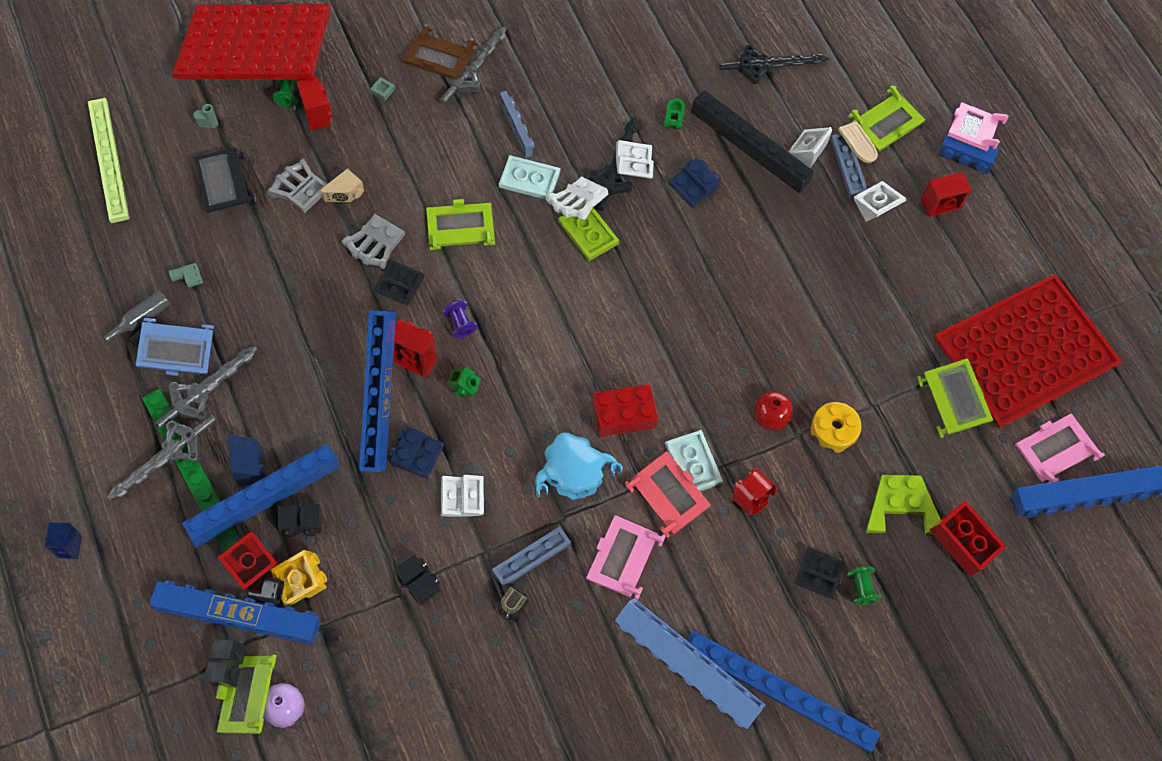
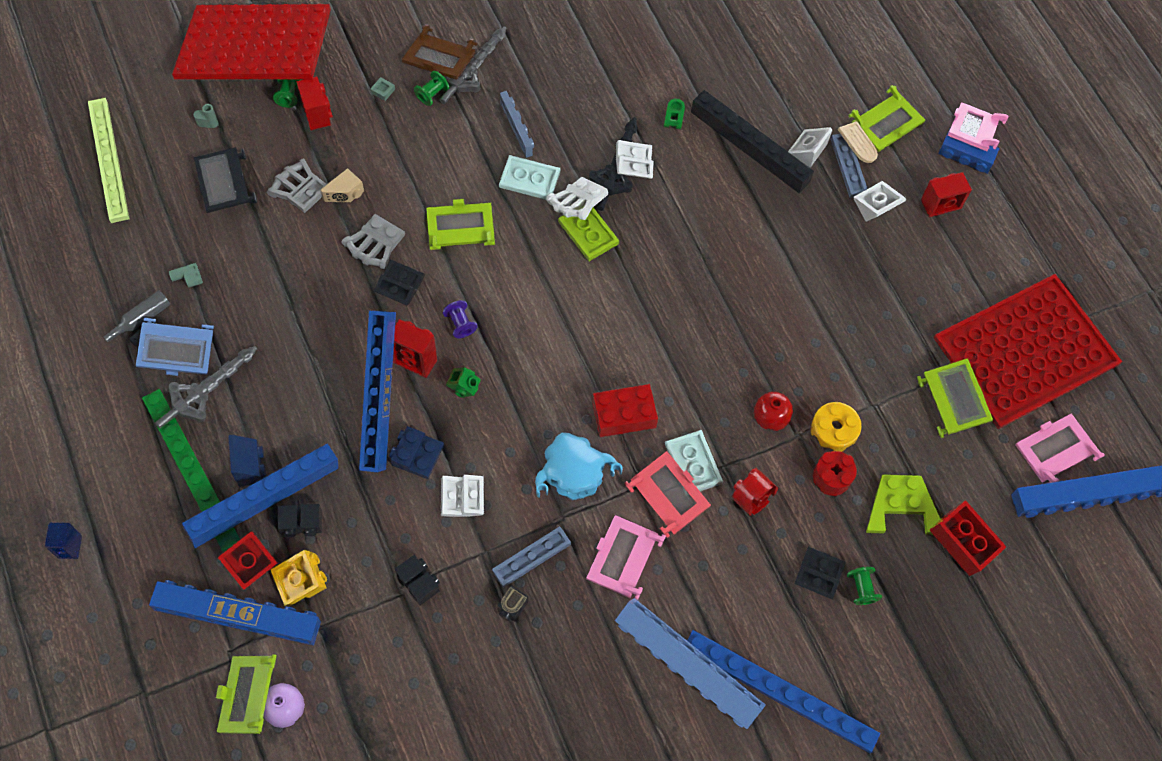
flat silver bar [107,415,217,500] -> none
black piece [203,639,247,688] -> none
black piece [248,577,284,604] -> none
dark blue plate [668,158,720,208] -> none
black bar [719,45,829,84] -> none
none -> green hose [414,71,449,106]
none -> red brick [813,451,857,496]

